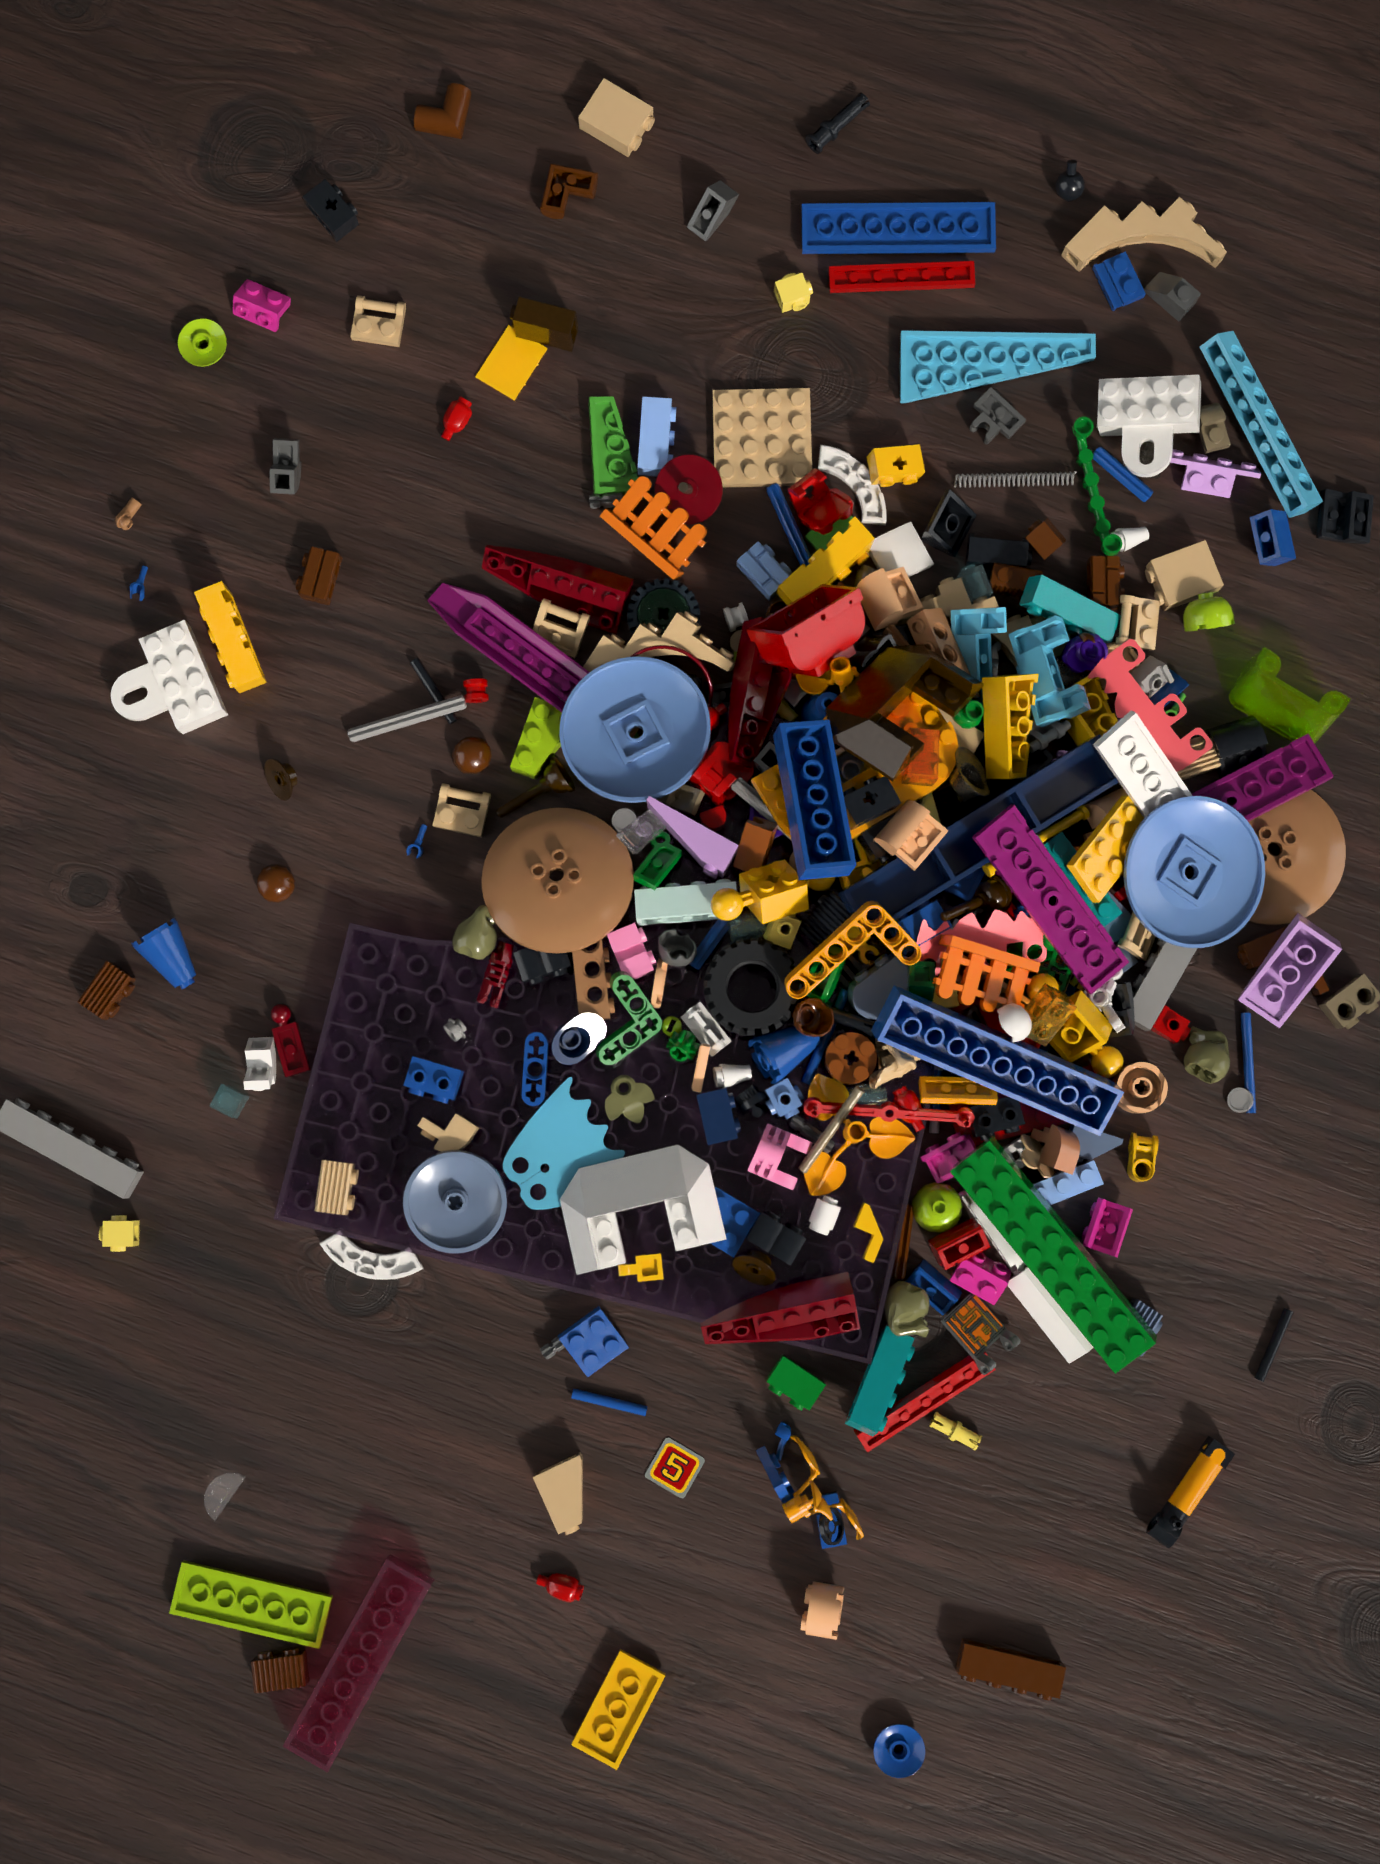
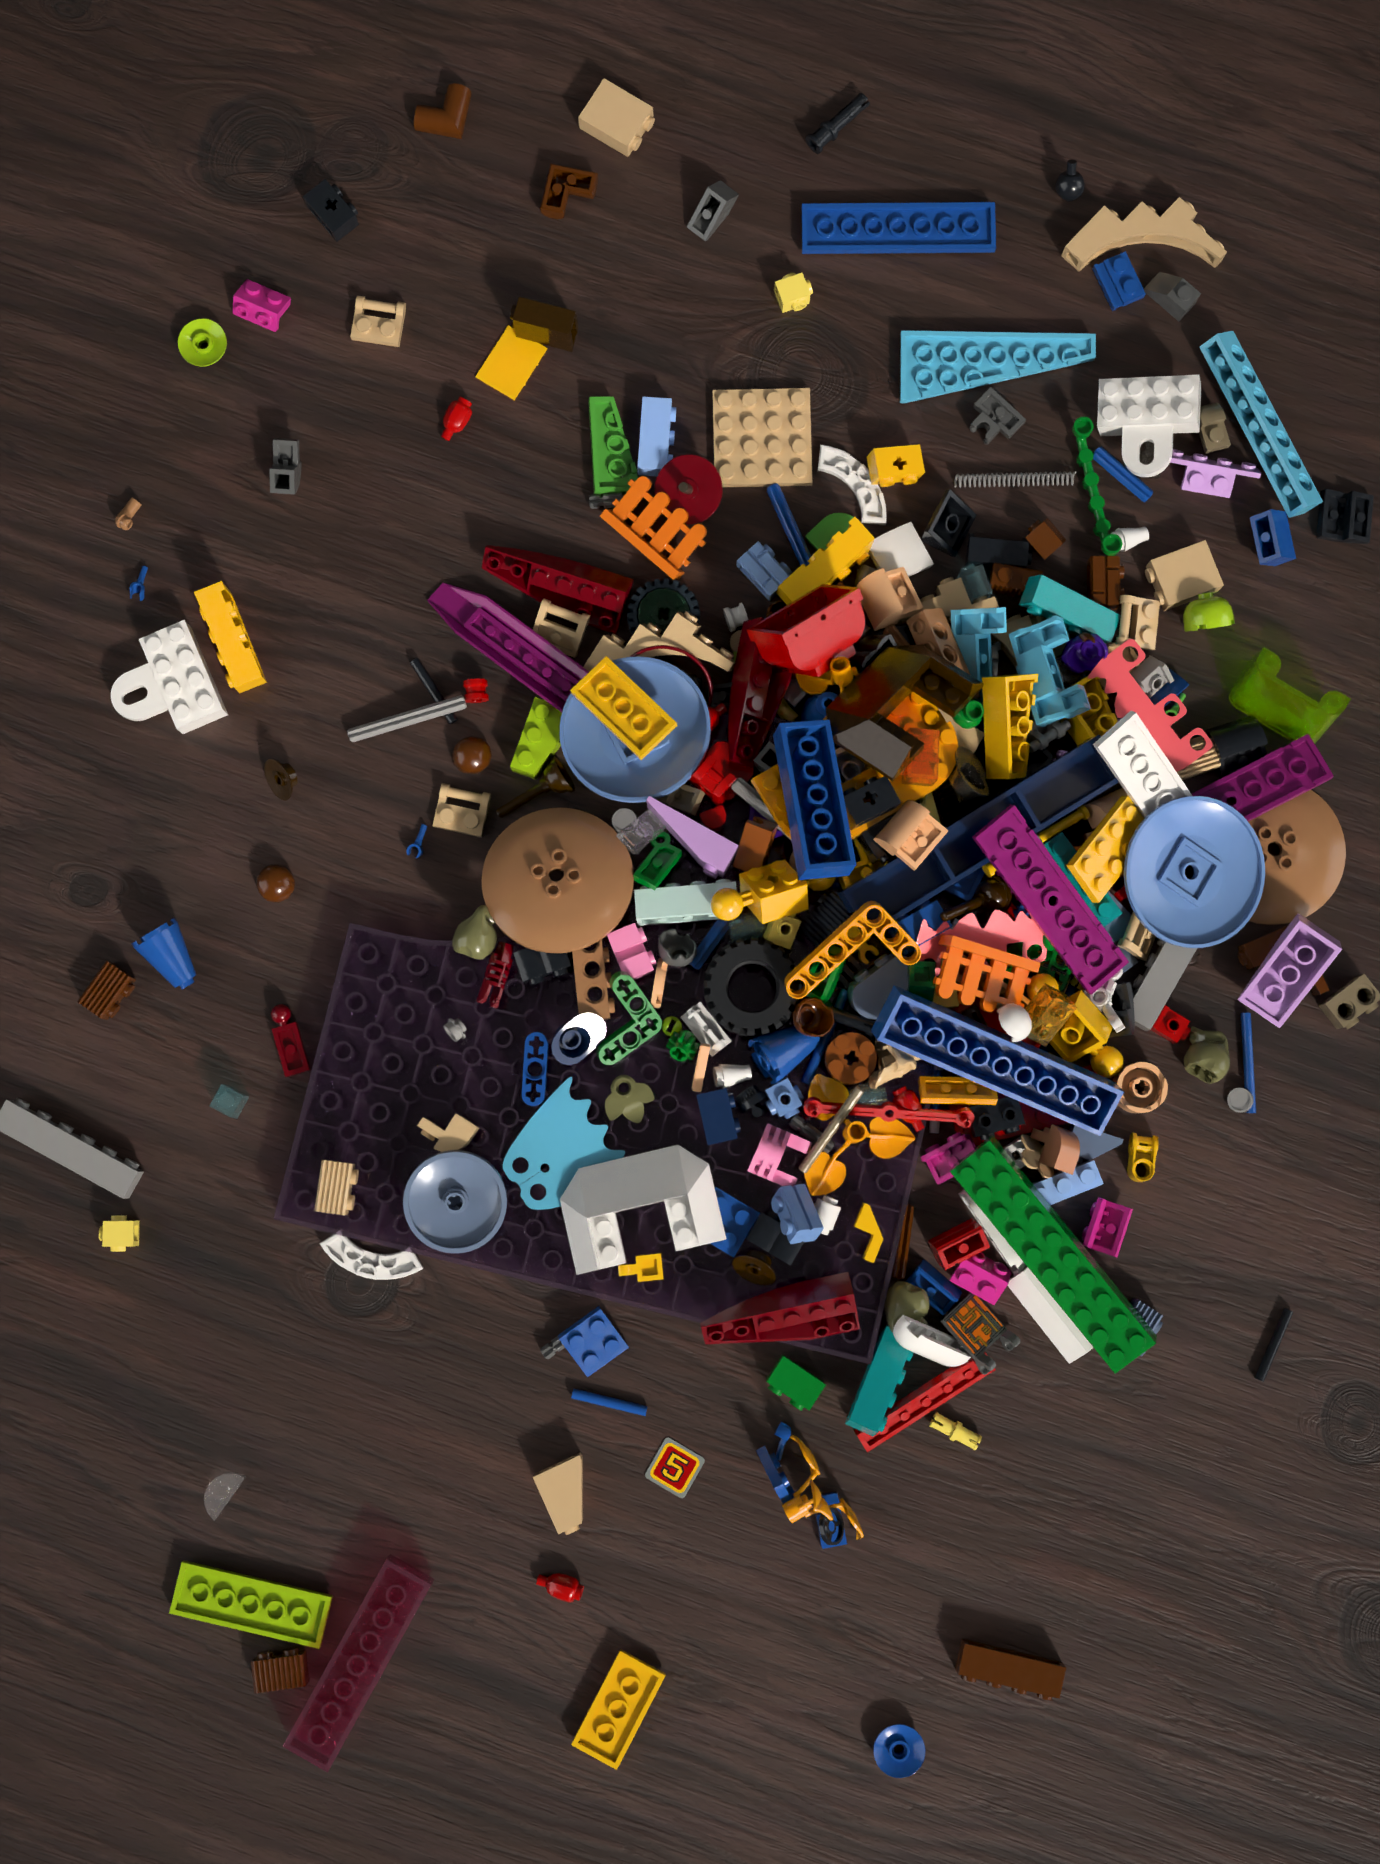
white brick [243,1037,276,1091] -> none
reddish brown brick [296,546,342,605] -> none
blue brick [403,1056,464,1104] -> none
red piece [787,468,853,535] -> none
light nougat brick [801,1581,844,1640] -> none
red plate [828,261,975,293] -> none
lime cylinder [912,1182,963,1233] -> none
piece [1146,1436,1235,1548] -> none
none -> yellow plate [570,656,677,760]
none -> medium blue brick [771,1184,824,1244]
none -> white brick [893,1315,971,1367]

